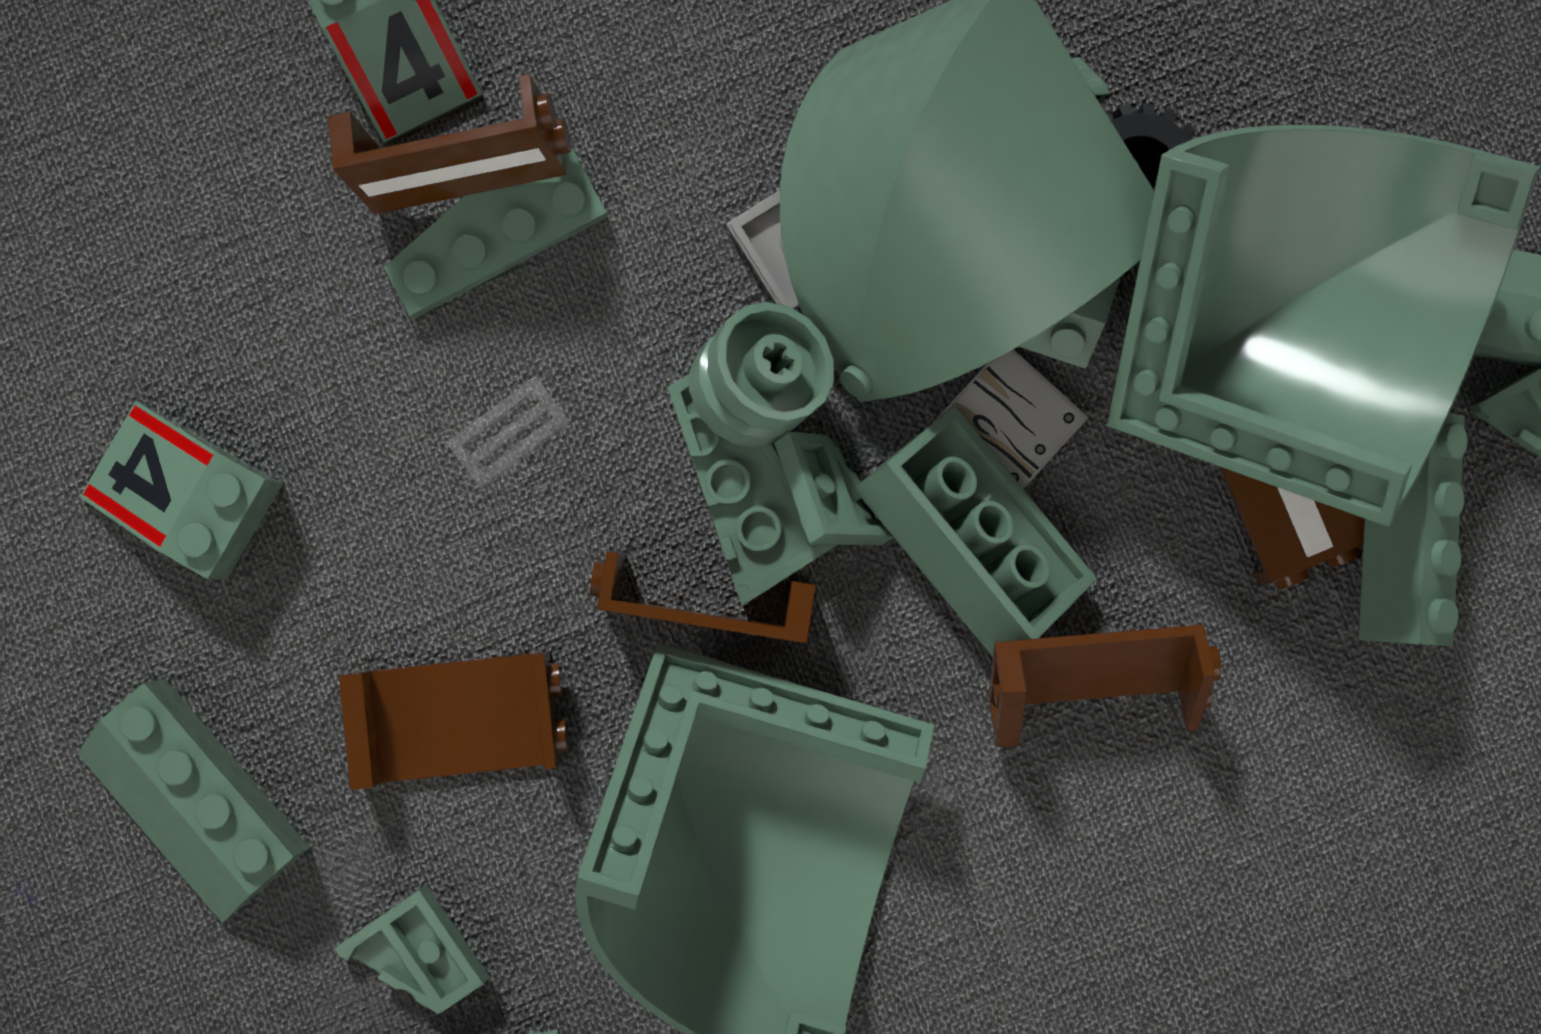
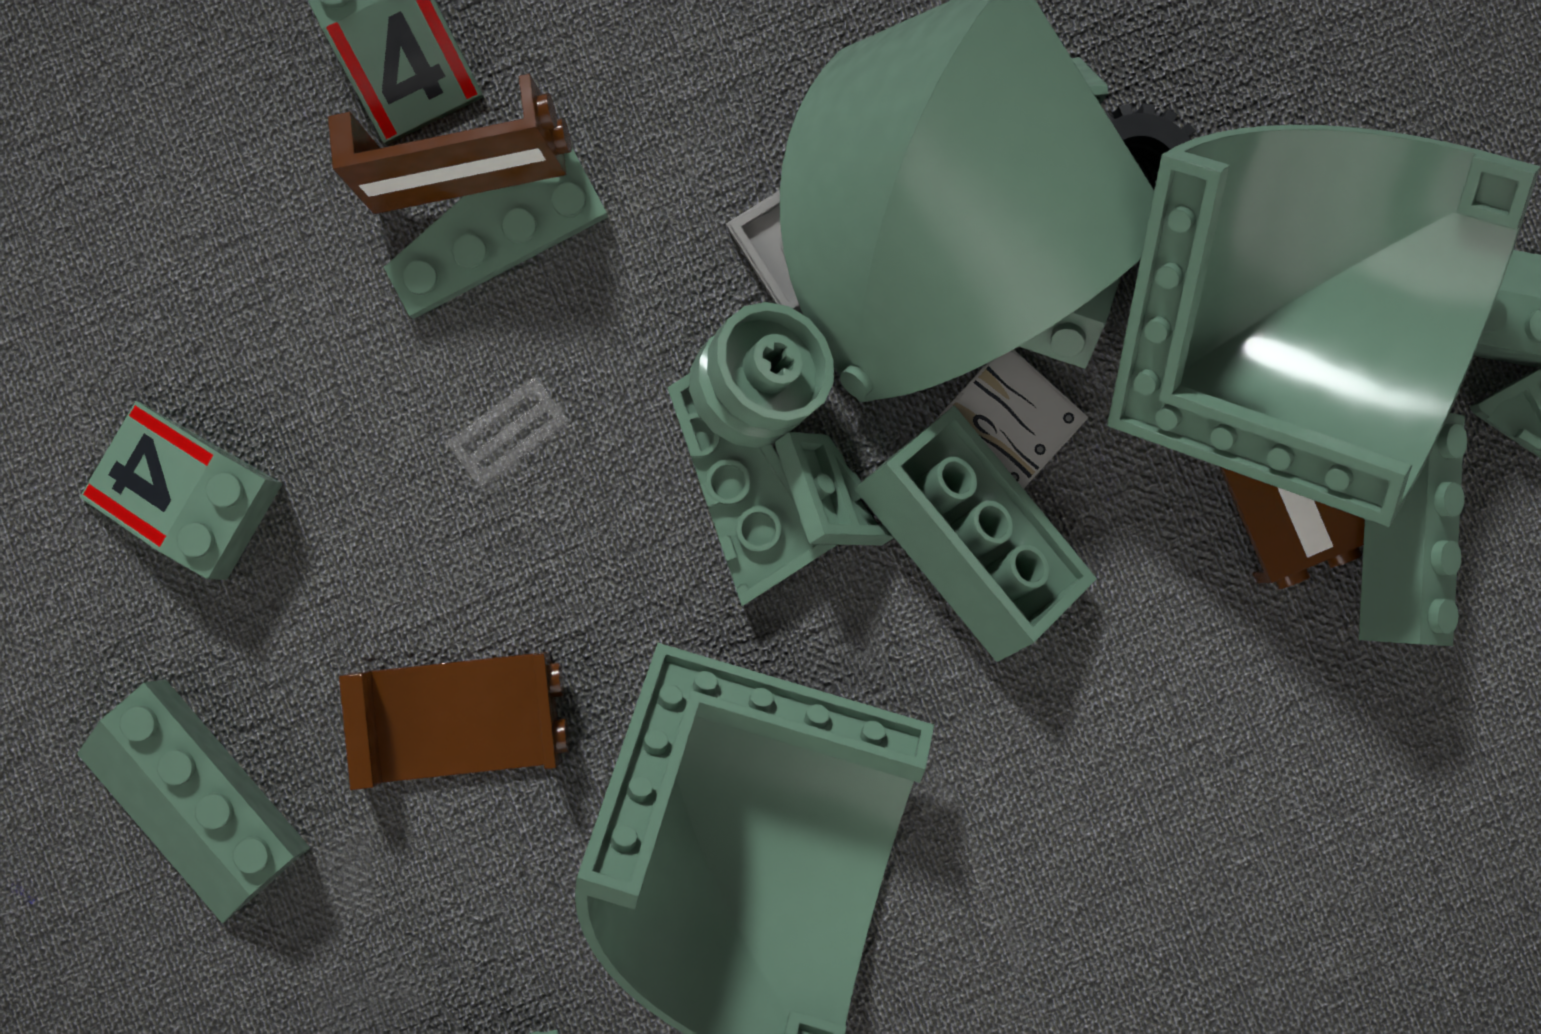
sand green wing [334,885,490,1014] -> none
reddish brown panel [590,551,816,643] -> none
reddish brown panel [988,625,1221,747] -> none

